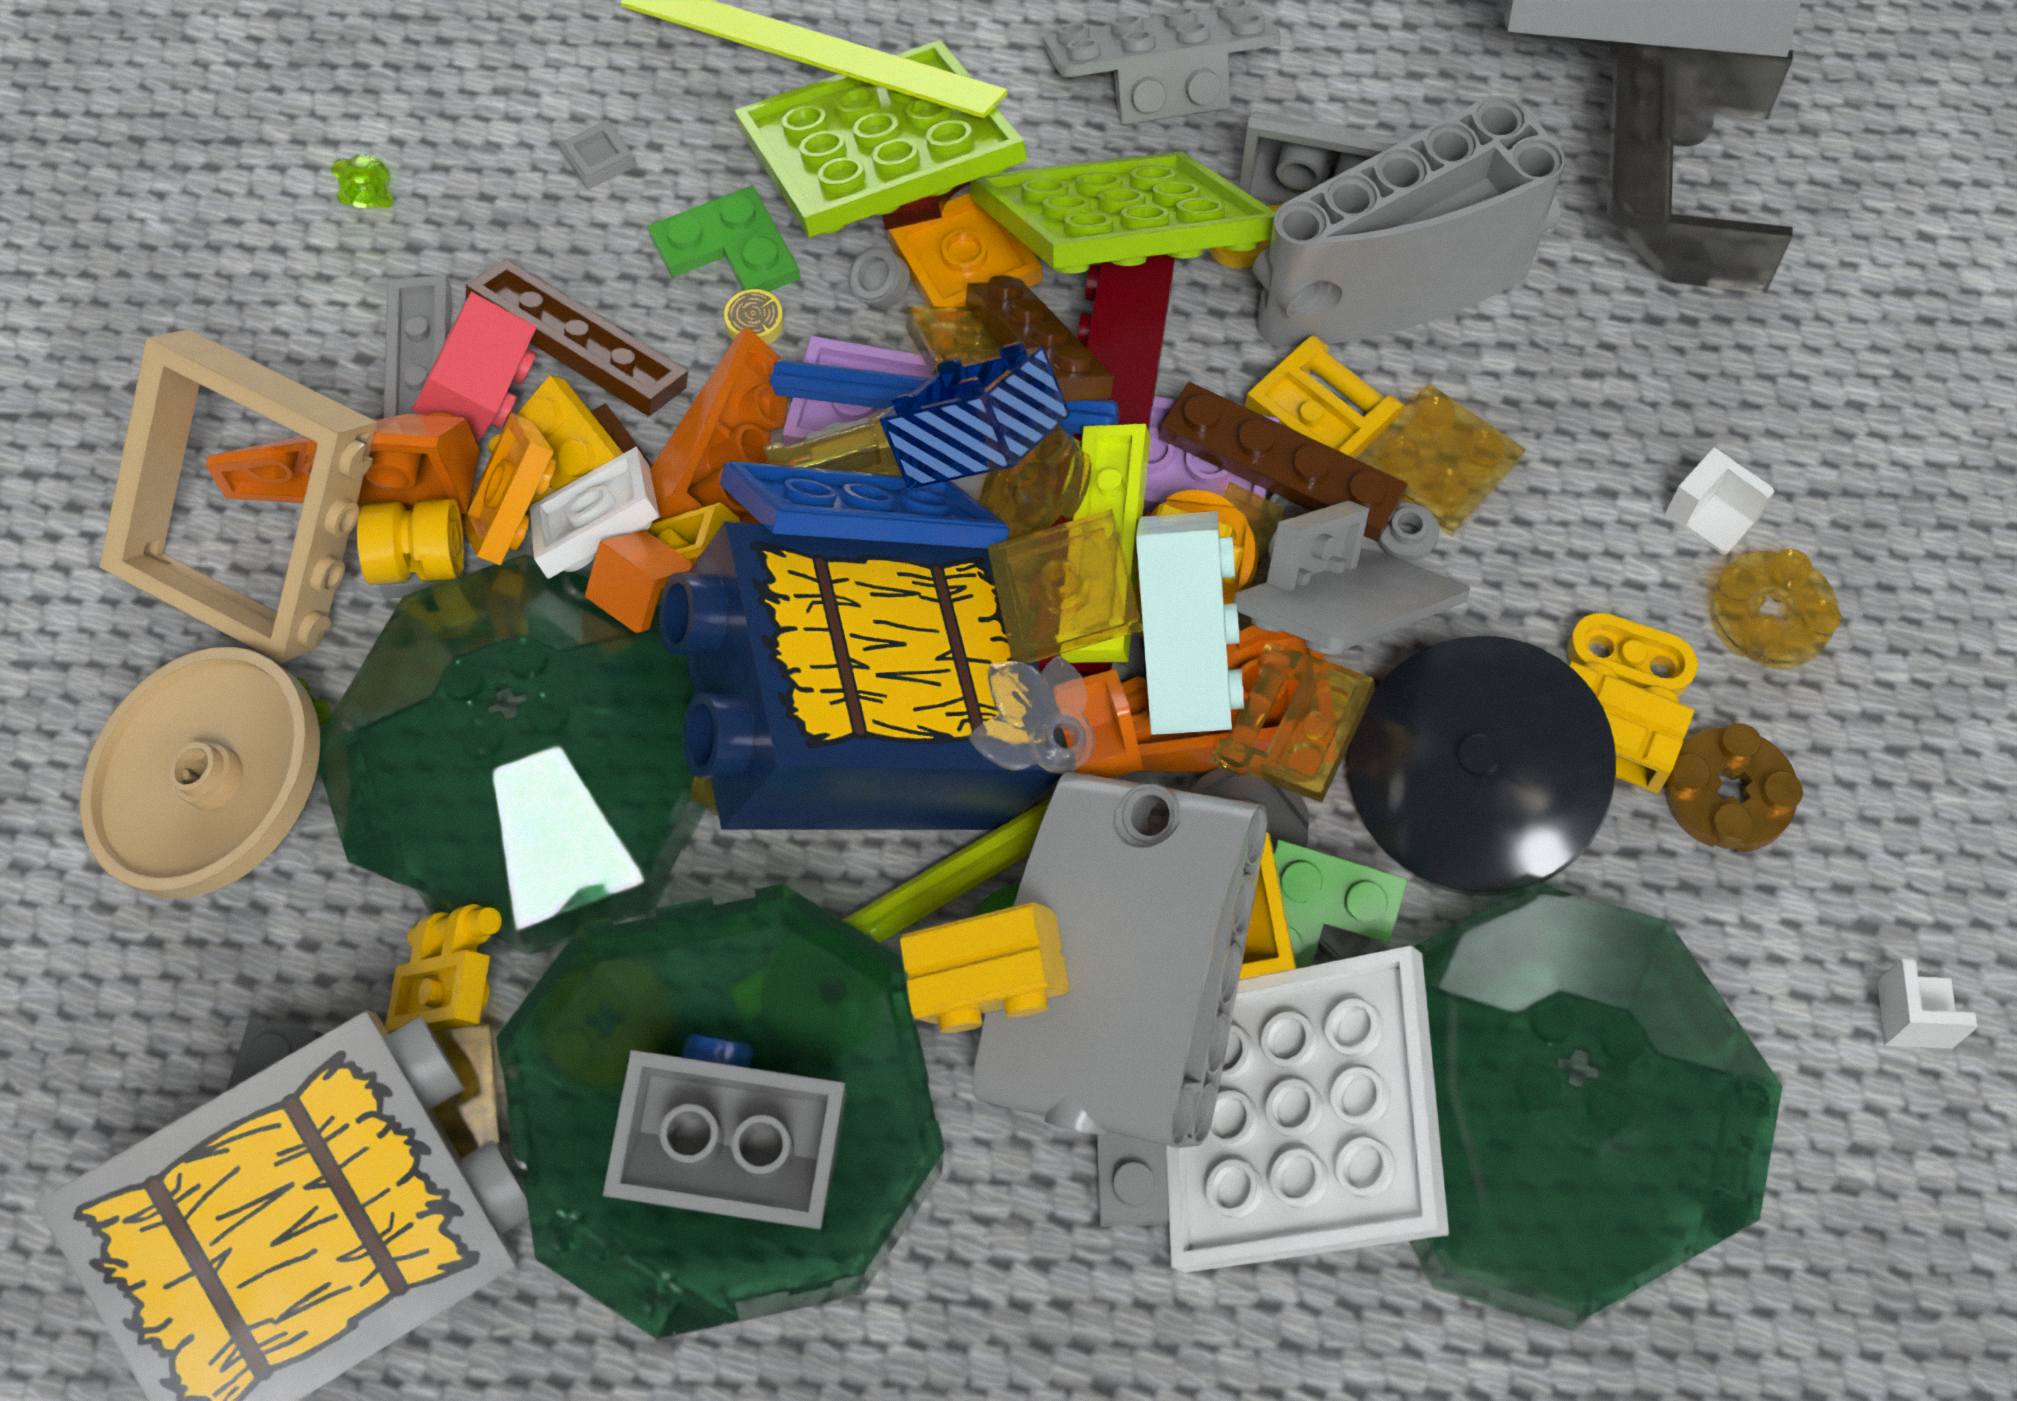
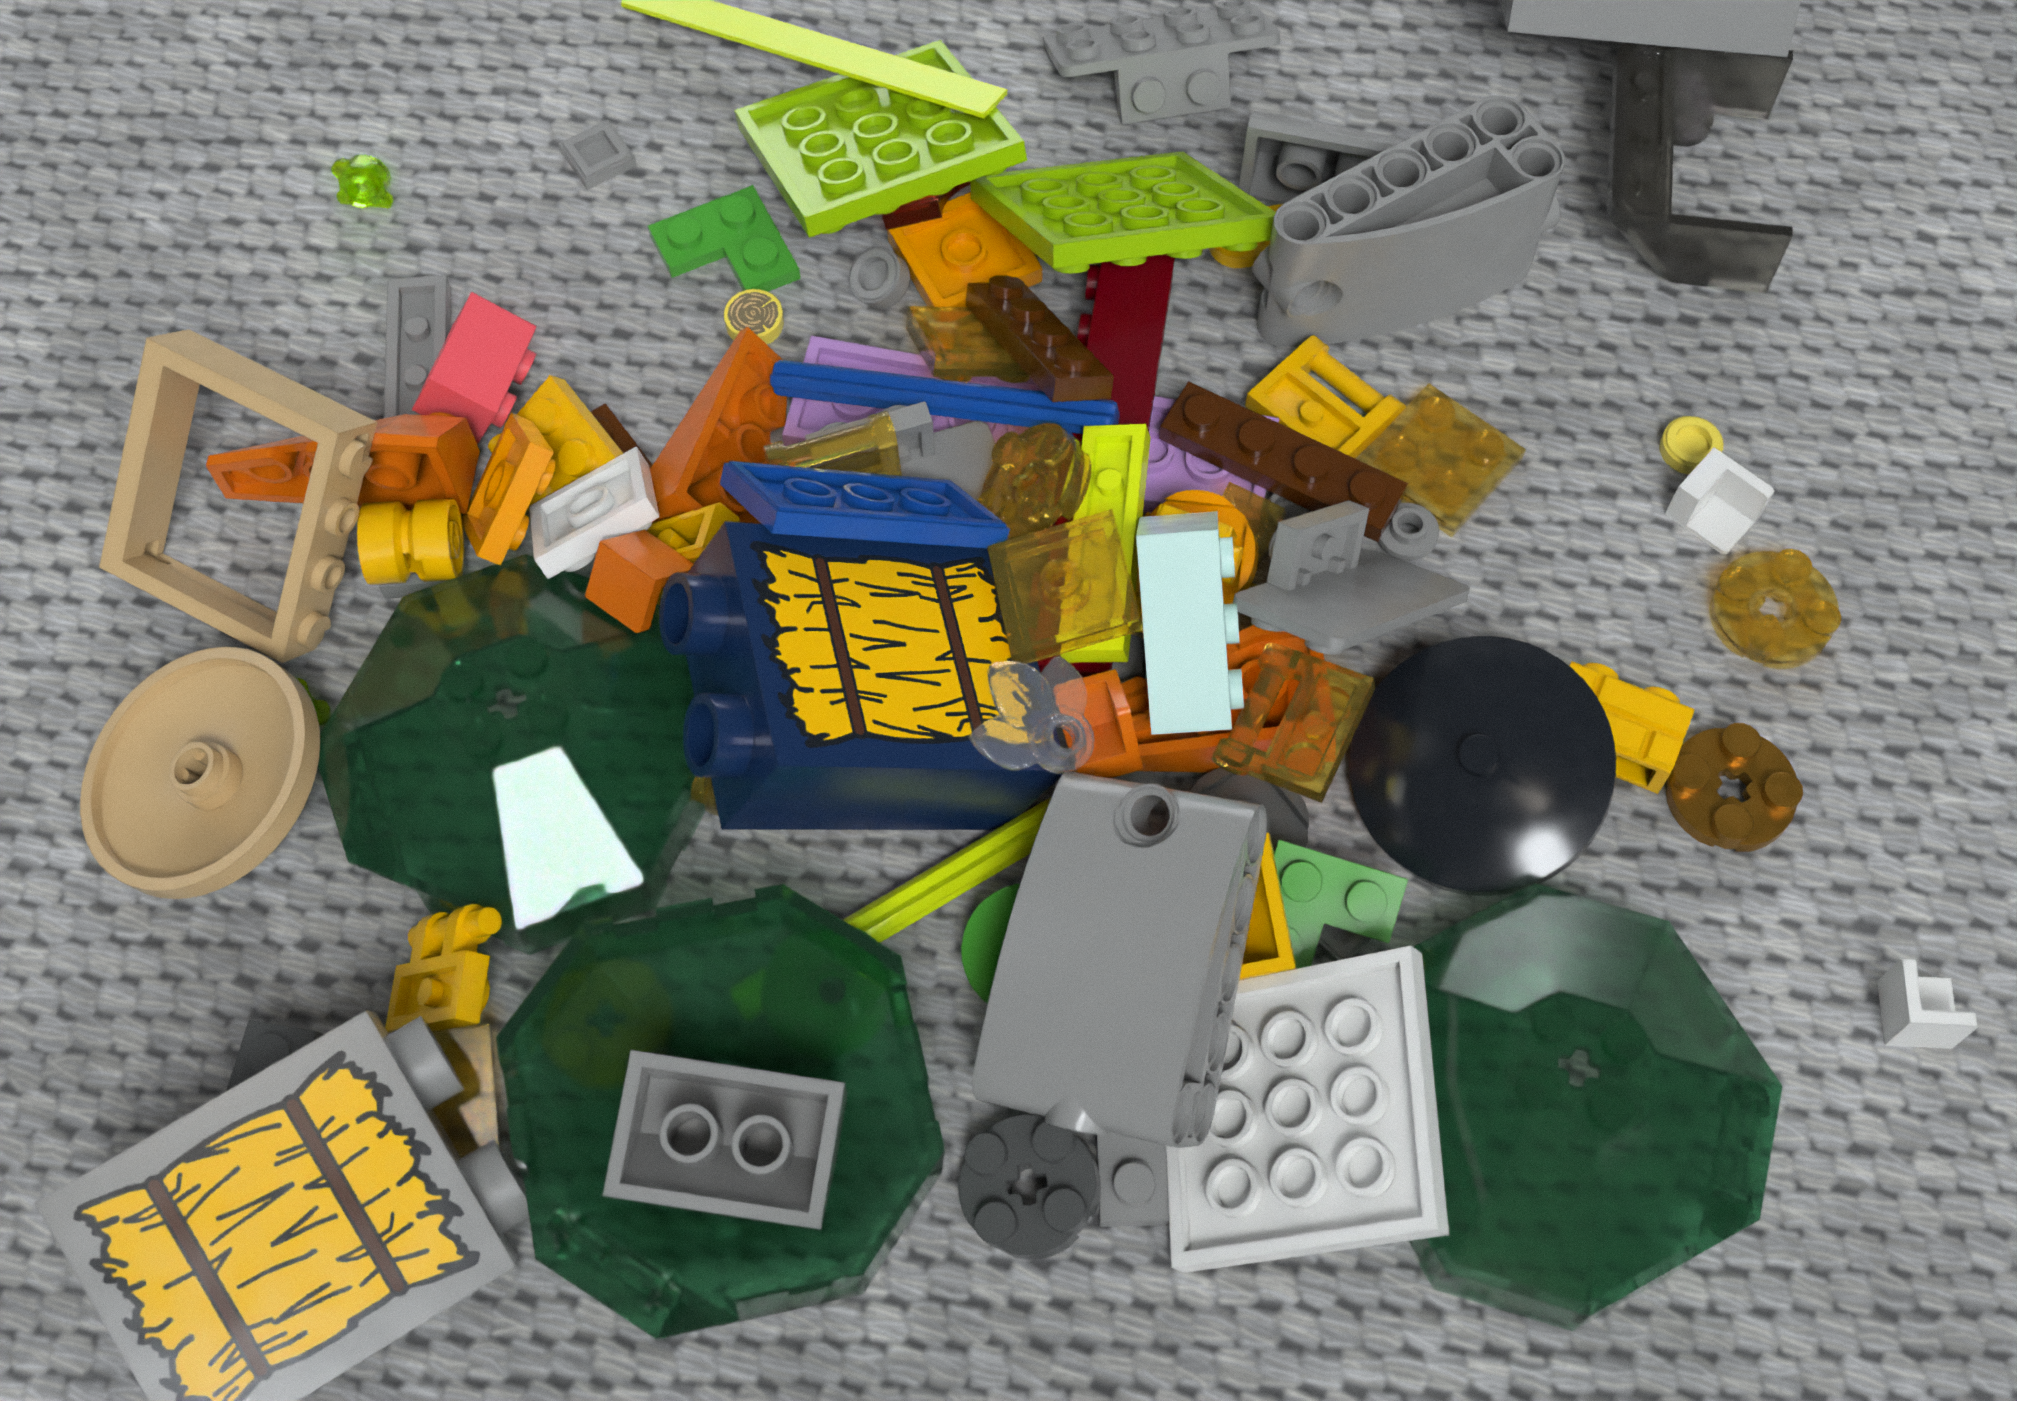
reddish brown plate [466,259,688,417] -> none
blue tile [681,1033,754,1068] -> none
clear blue container [879,341,1070,489] -> none
yellow brick [900,902,1070,1033] -> none
yellow plate [1567,613,1698,697] -> none
none -> dark grey plate [958,1115,1101,1260]
none -> light yellow tile [1659,416,1724,475]

